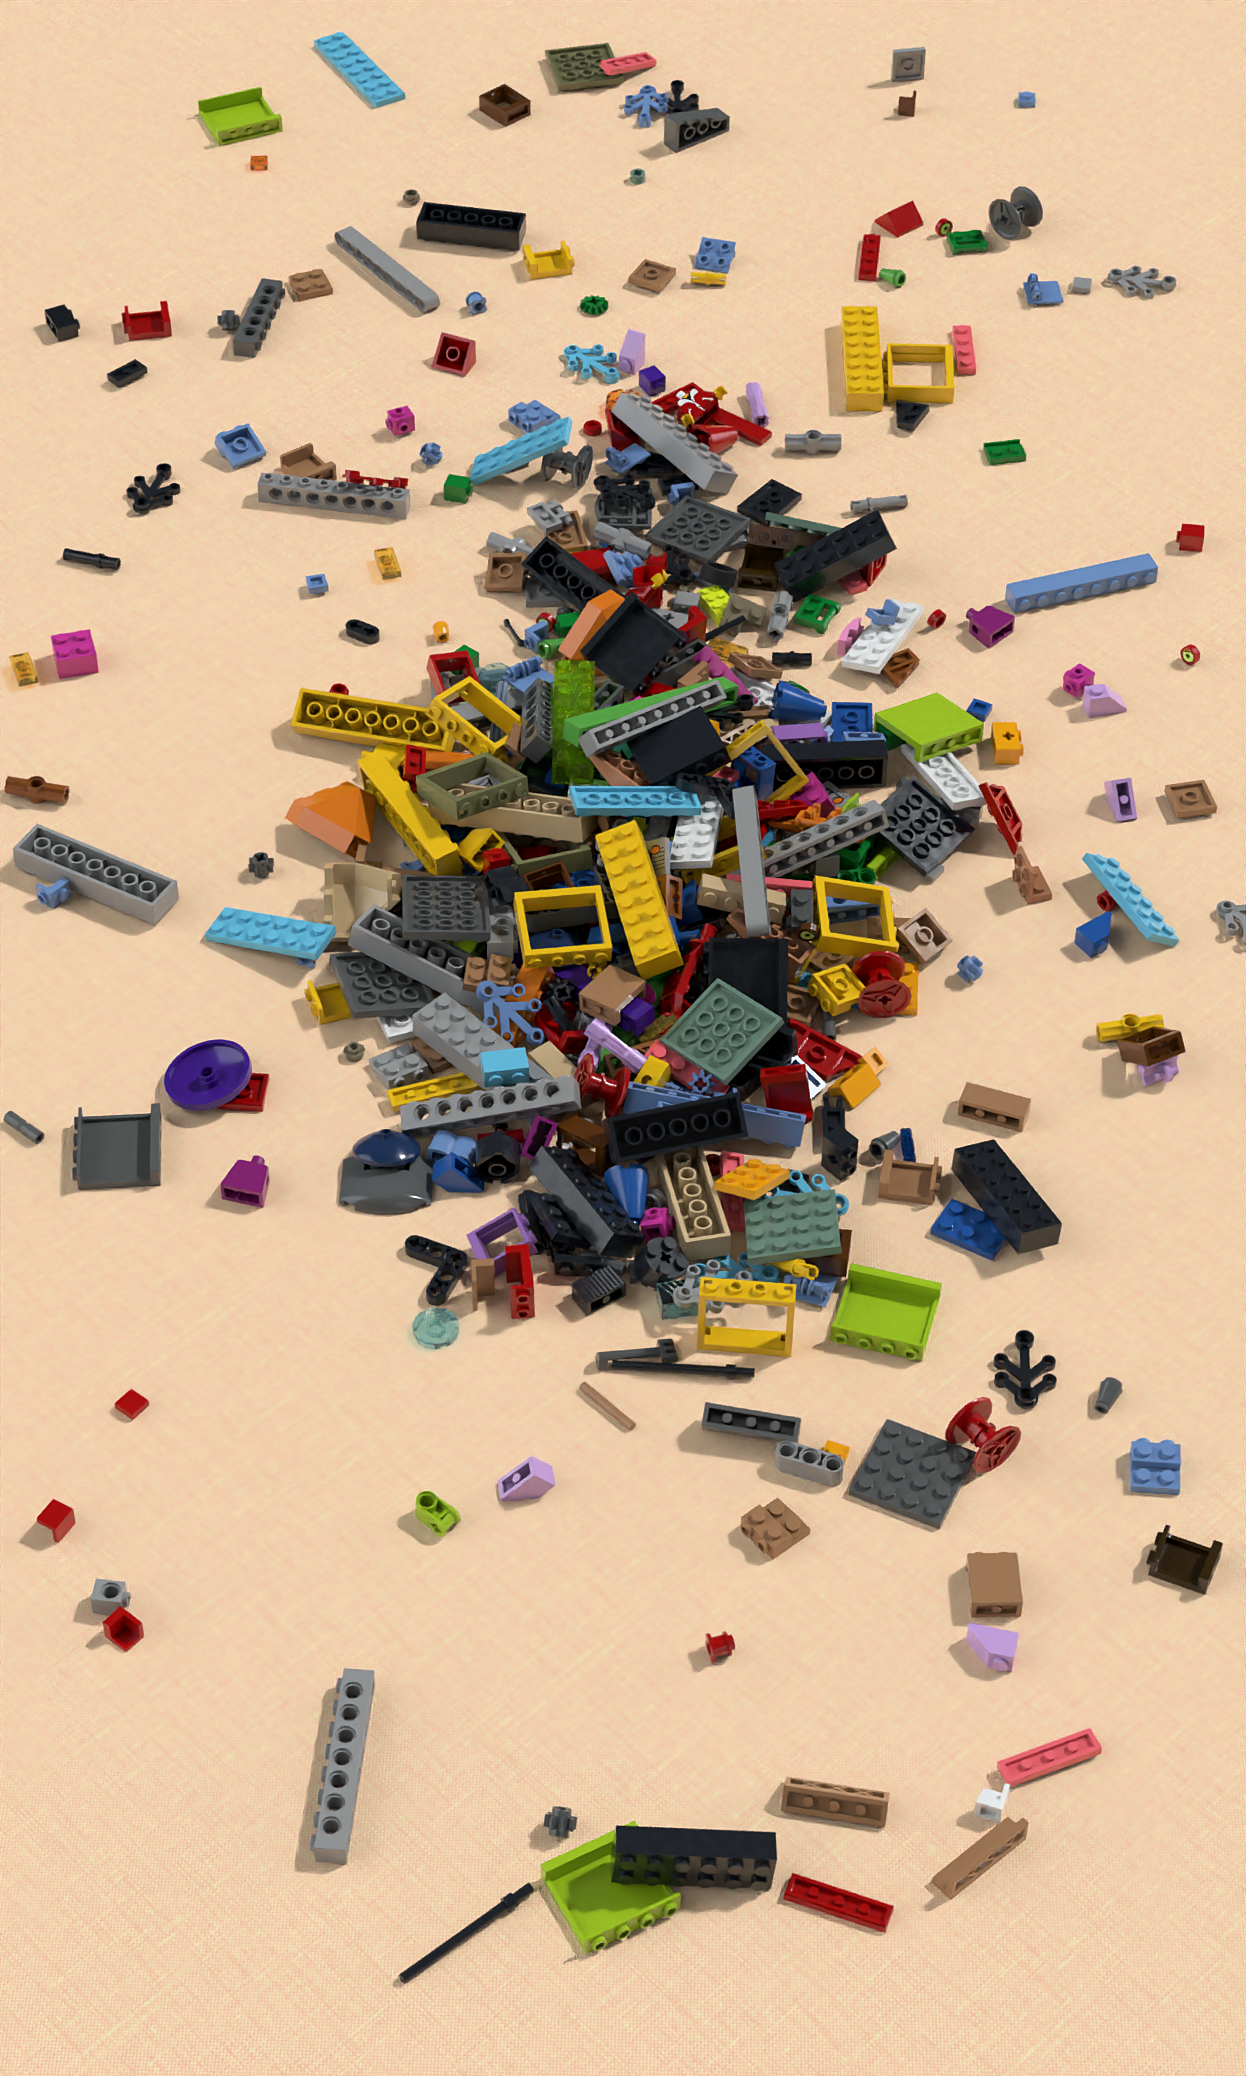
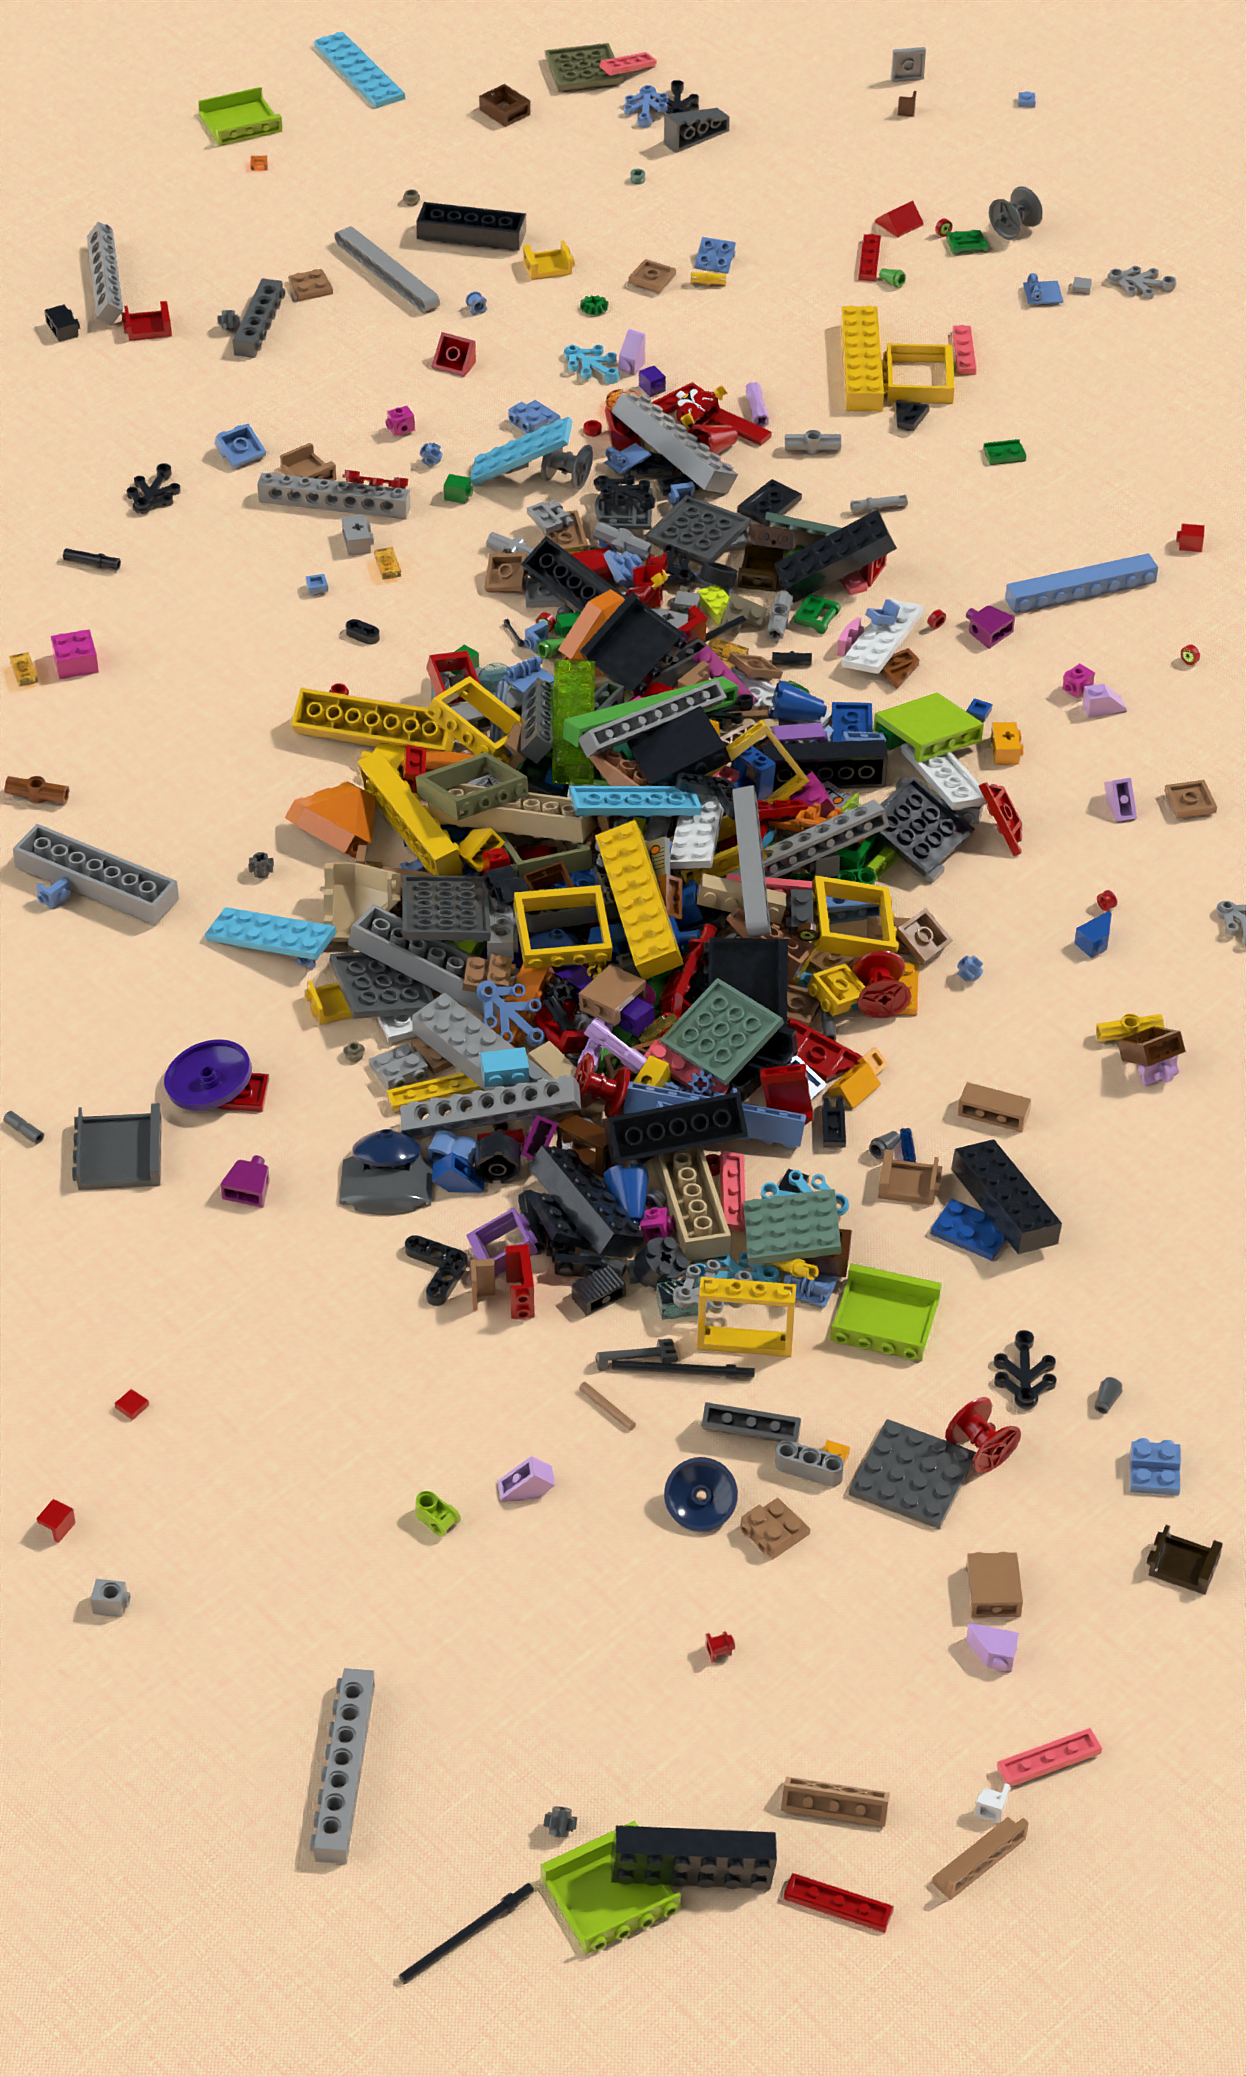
red panel [102,1606,144,1652] -> none
black plate [107,359,147,388] -> none
clear light blue tile [412,1307,460,1349] -> none
light orange hose [432,621,449,643] -> none
light orange plate [715,1159,790,1200] -> none
black brick [821,1125,859,1181] -> none
nougat bracket [1012,846,1052,904] -> none
medium azure plate [1082,853,1179,947] -> none
none -> light grey brick [87,221,123,326]
none -> light grey brick [341,514,374,556]
none -> dark blue dish [664,1457,738,1532]

